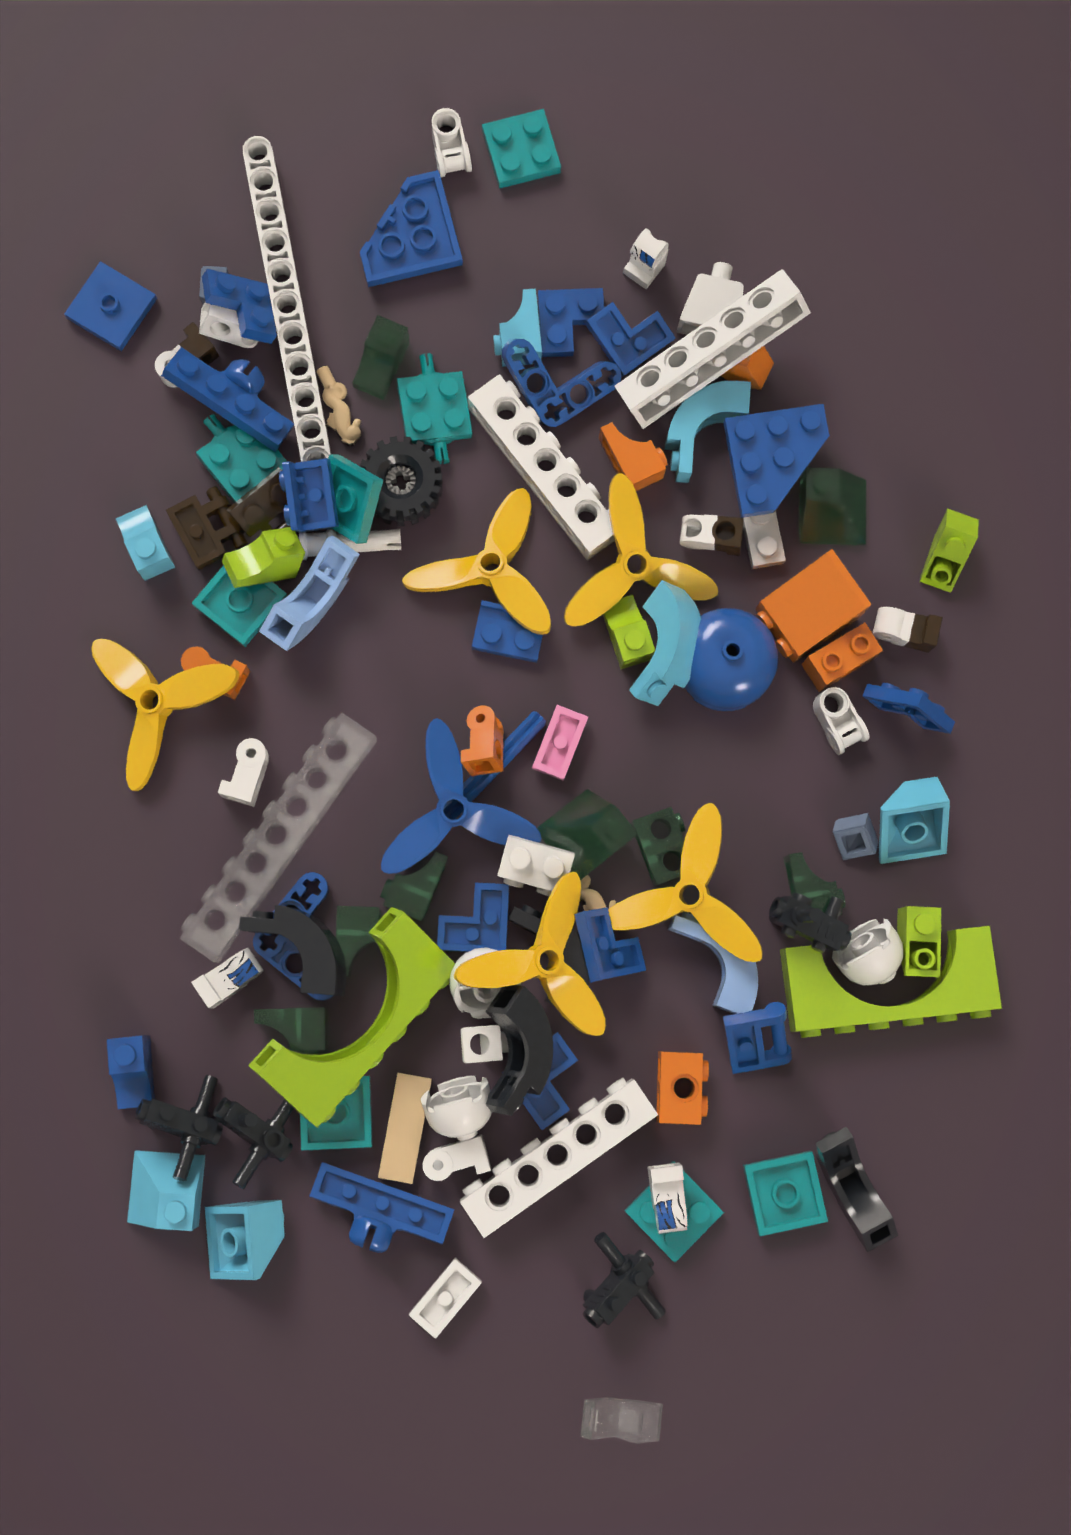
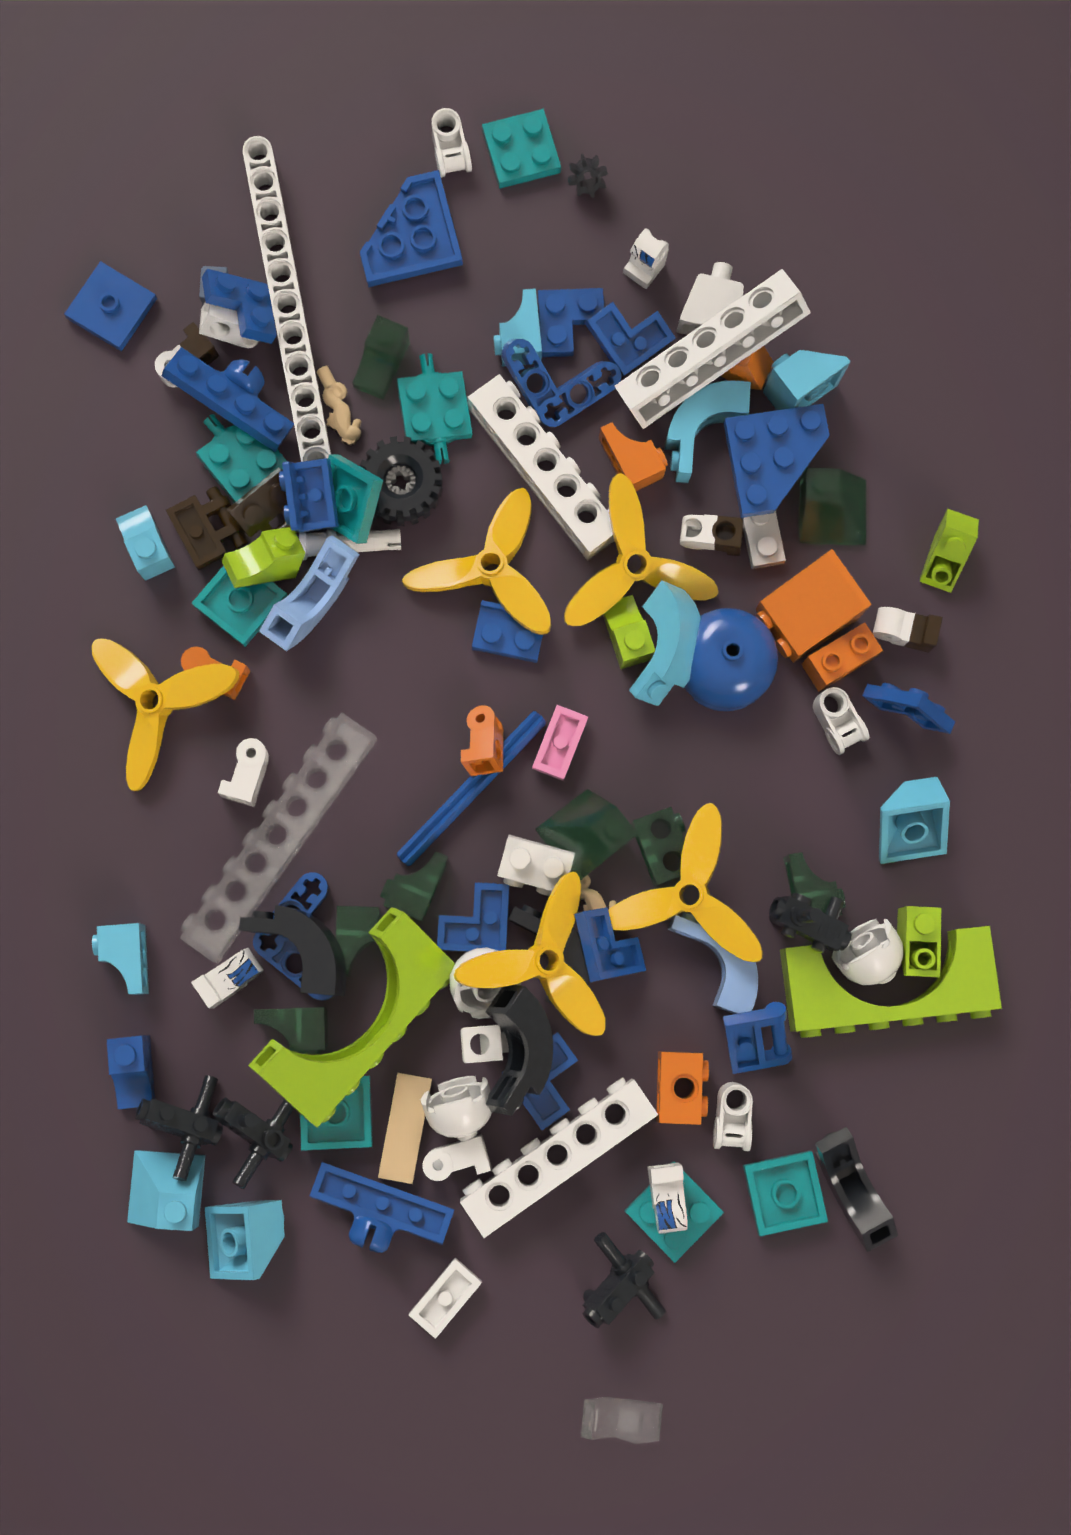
blue piece [381,718,542,874] -> none
sand blue slope [833,813,878,860] -> none
none -> medium azure arch [92,923,149,995]
none -> black gear [568,154,608,198]
none -> white piece [713,1082,753,1151]
none -> medium azure slope [763,350,850,410]

